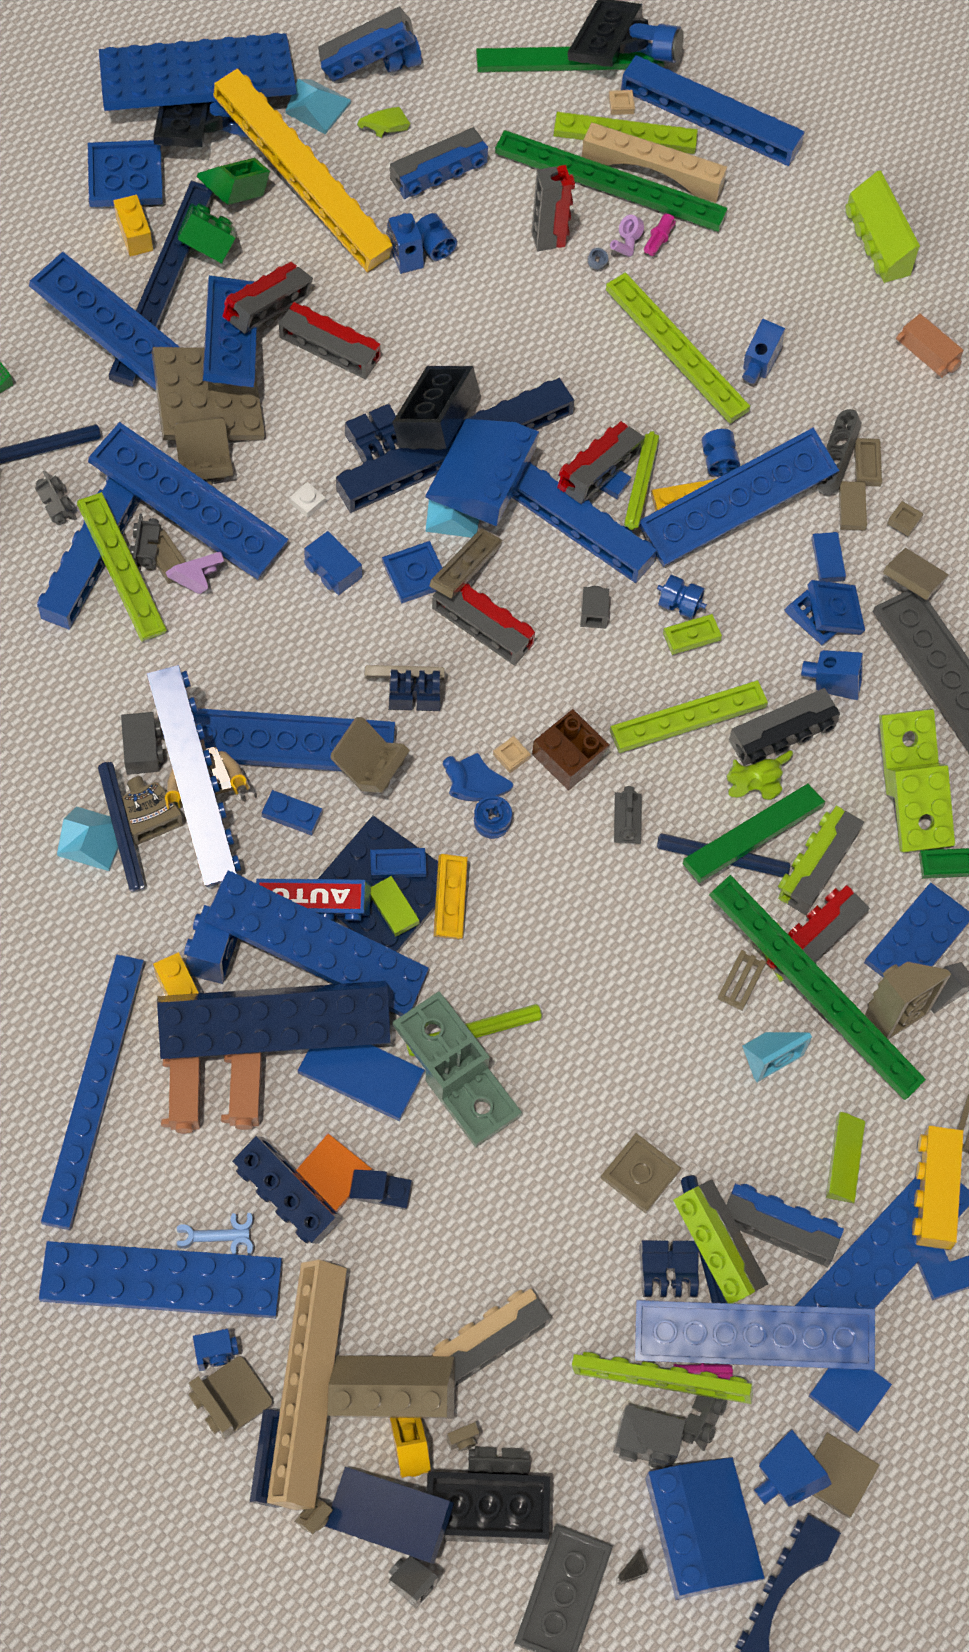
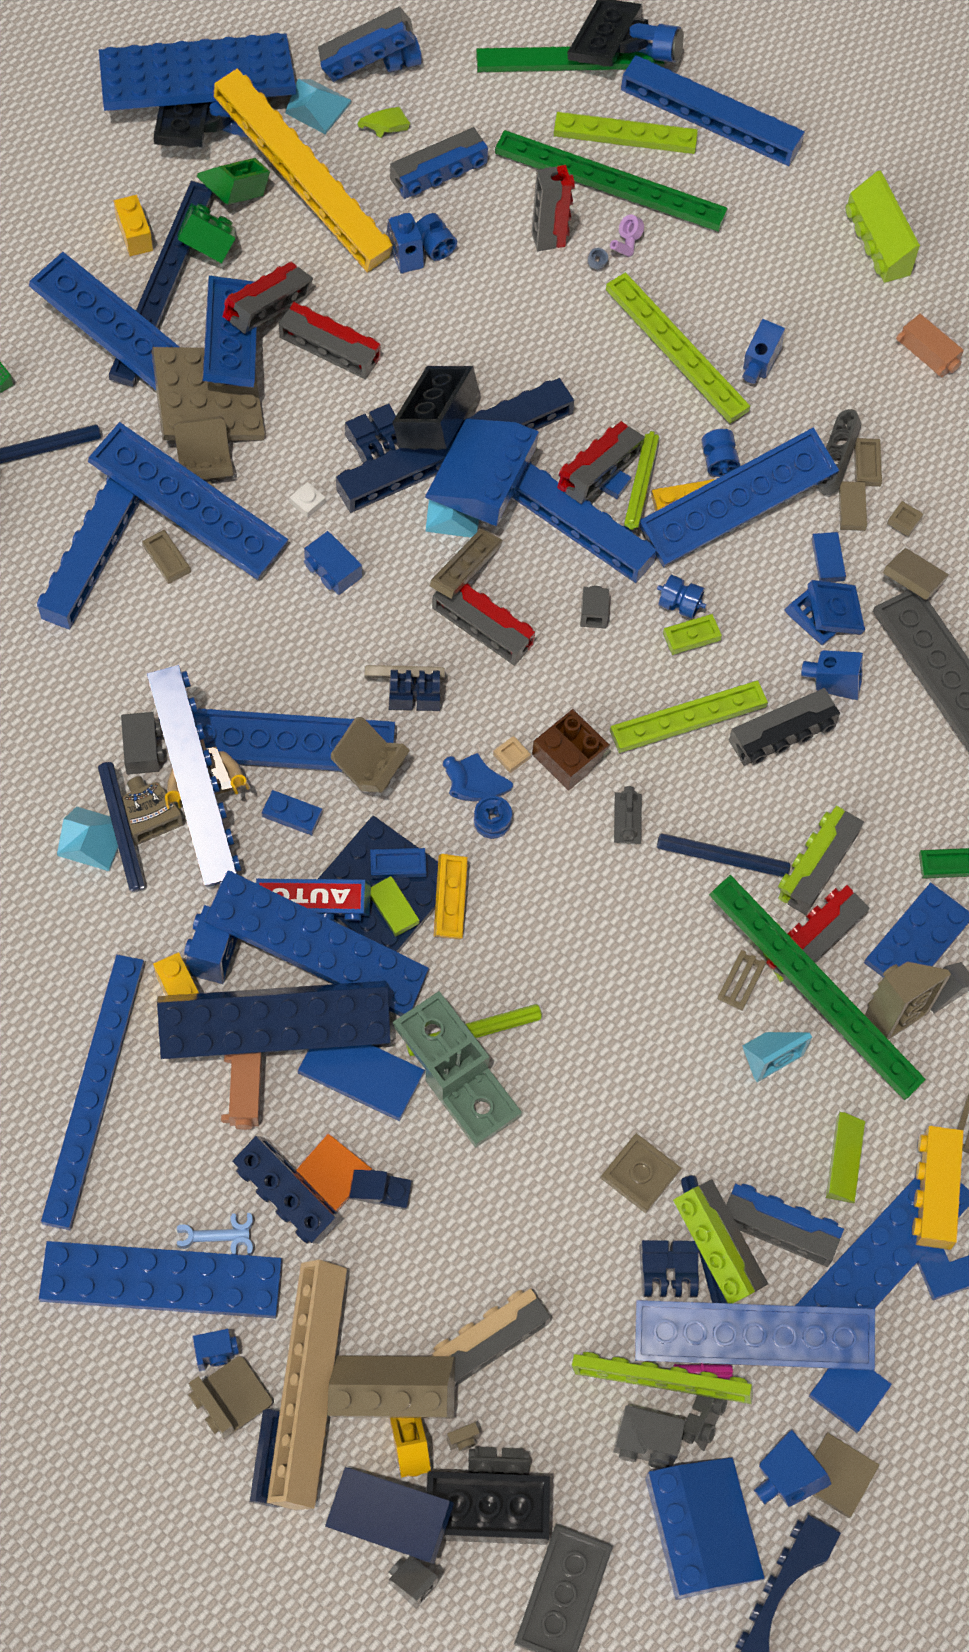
dark grey hinge [35,470,77,525] -> none
lime tile [77,492,167,642] -> none
blue plate [88,140,163,207] -> none
dark grey hinge [130,513,161,570] -> none
nougat brick [161,1057,201,1134] -> none
lavender slope [166,552,224,594] -> none
dark tan plate [294,1499,333,1534] -> none
blue tile [382,541,443,604] -> none
tan arch [582,122,727,203] -> none
tan tile [609,90,635,115] -> none
clear smoke slope [615,1549,649,1586] -> none
dark pink axle [644,214,676,256] -> none
green tile [682,783,825,883] -> none
lime animal [726,750,793,800] -> none
lime bracket [879,708,955,852] -> none

